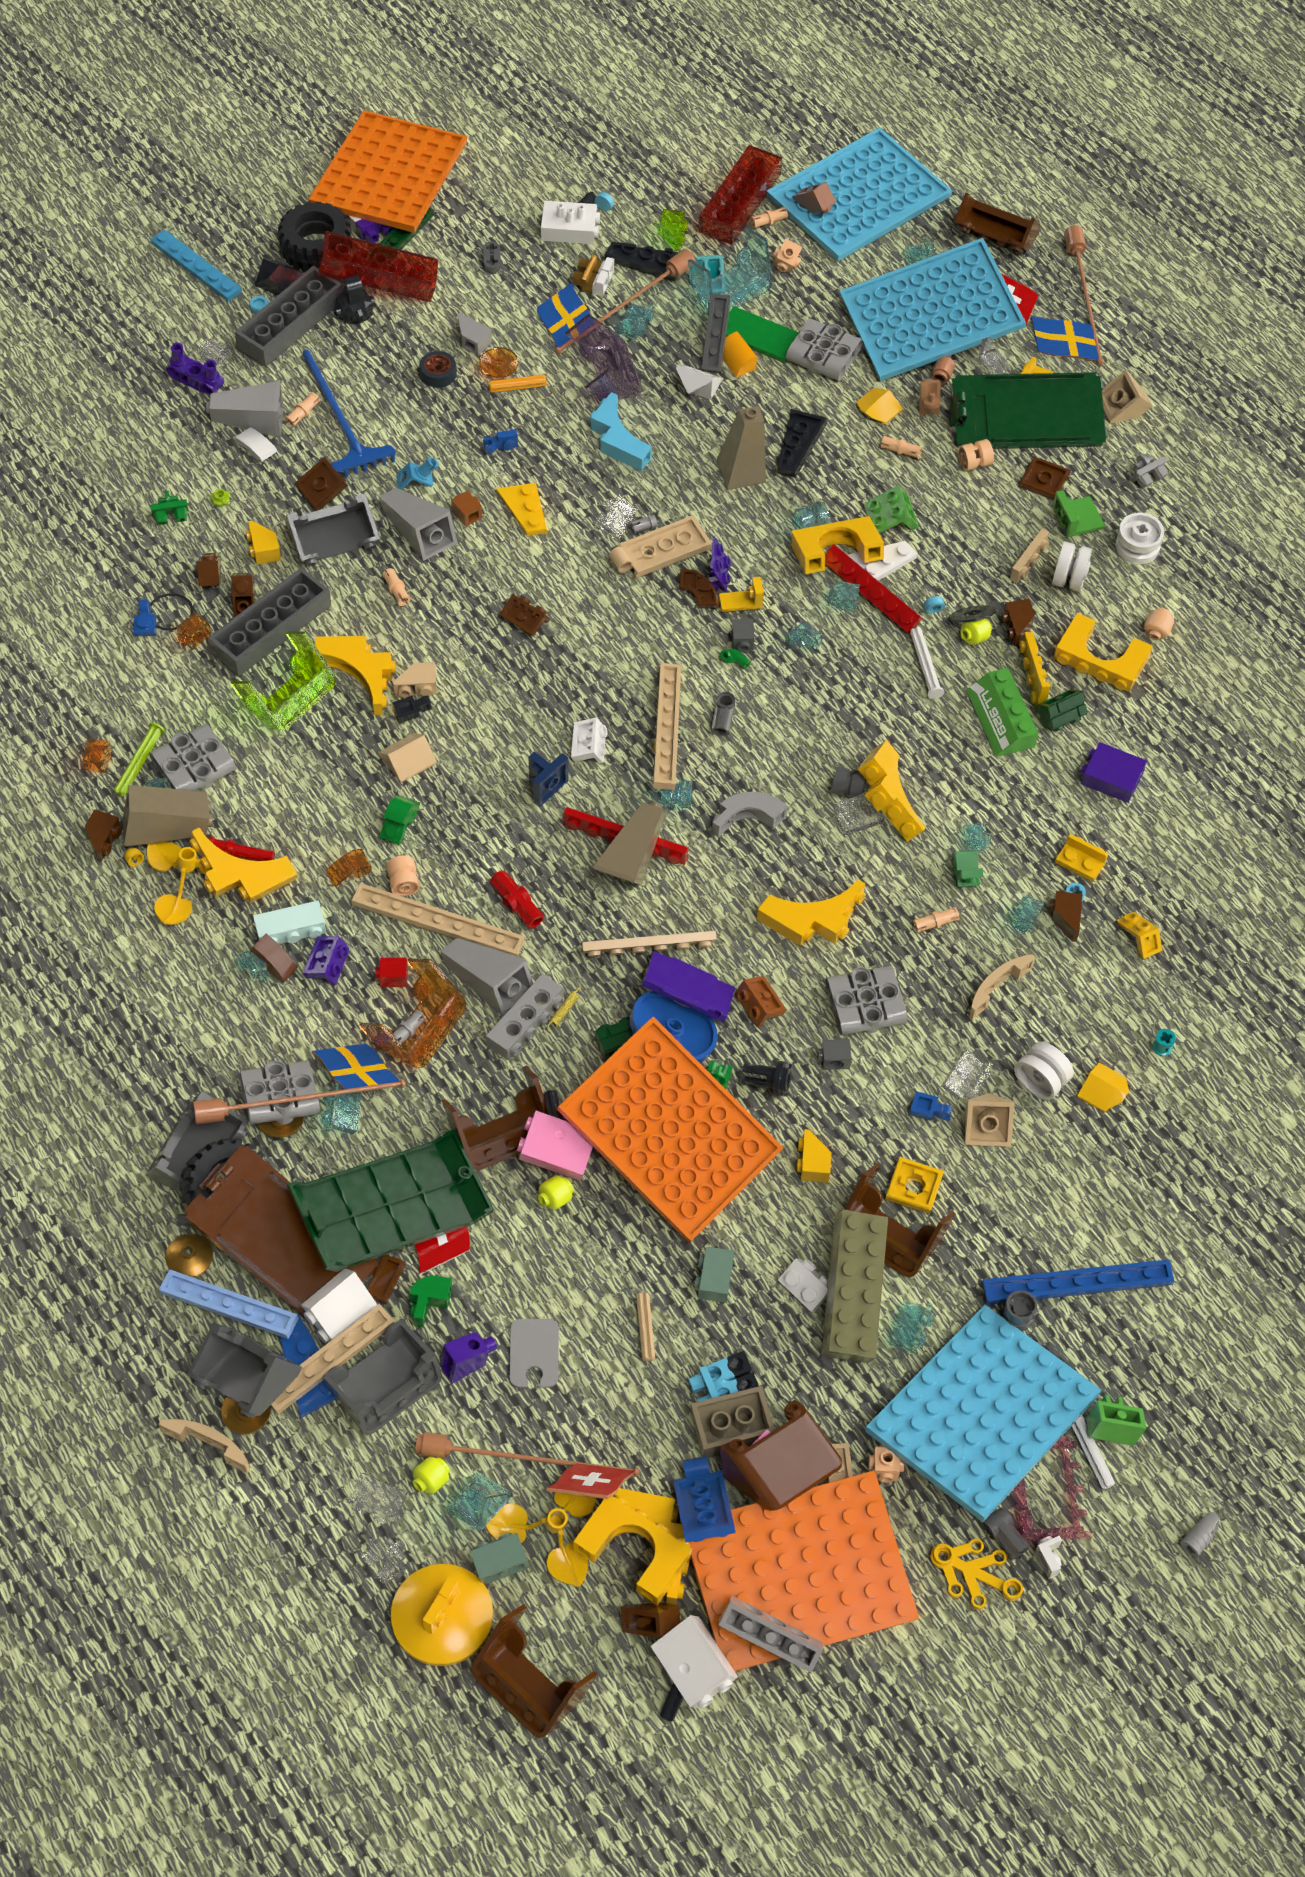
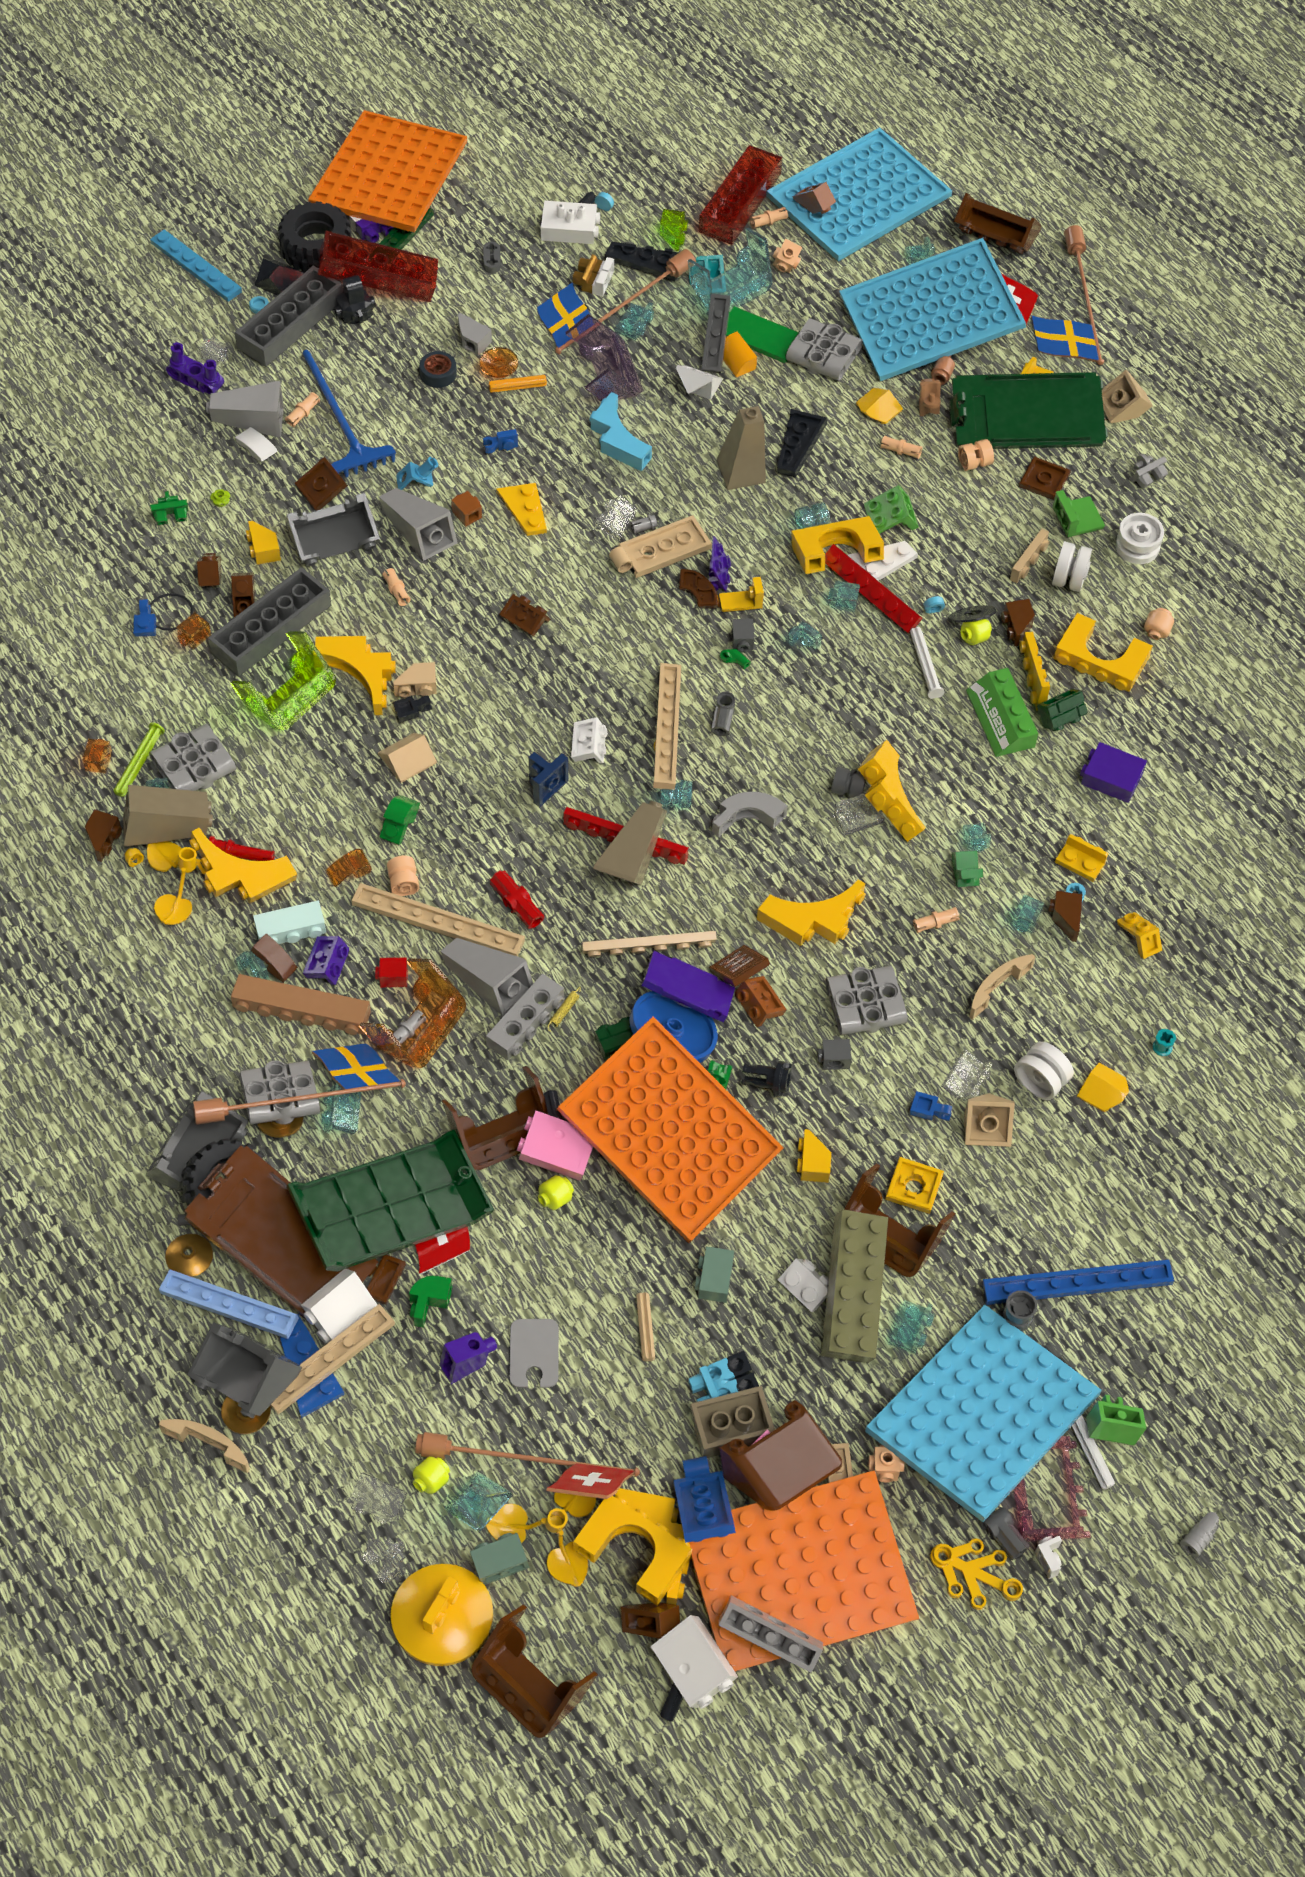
dark grey windscreen [323,1318,442,1435] -> none
clear bracket [978,337,1014,374] -> none
none -> medium nougat brick [231,974,371,1035]
none -> reddish brown tile [709,945,770,987]

